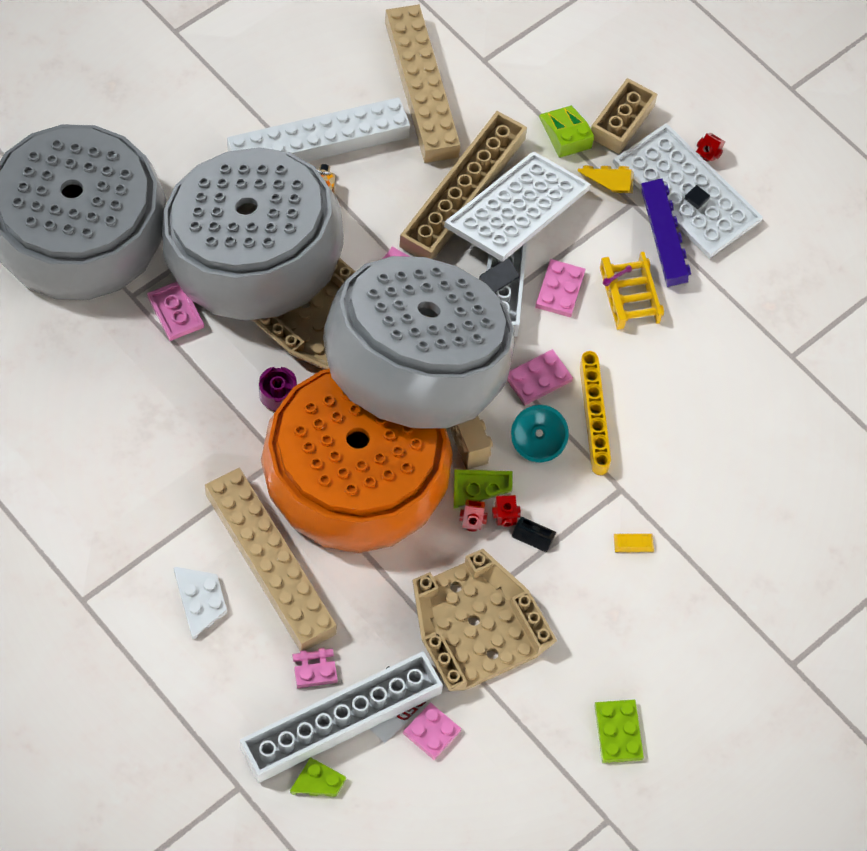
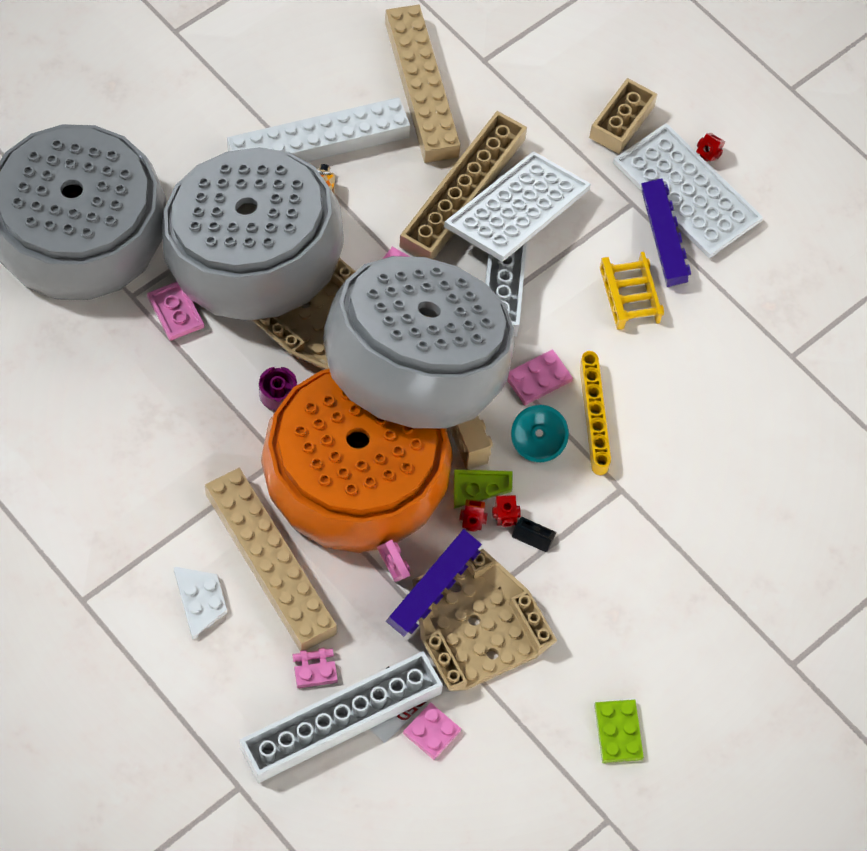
lime wing [290,757,346,797] -> none
black slope [479,258,519,293] -> none
bright pink plate [535,259,586,317] -> none
lime slope [539,105,594,158] -> none
yellow slope [578,165,634,193] -> none
magenta hinge [603,265,632,286] -> none
yellow tile [614,534,654,552] -> none
black tile [684,185,710,209] -> none
none -> bright pink plate [377,540,410,582]
none -> dark purple brick [386,529,482,637]

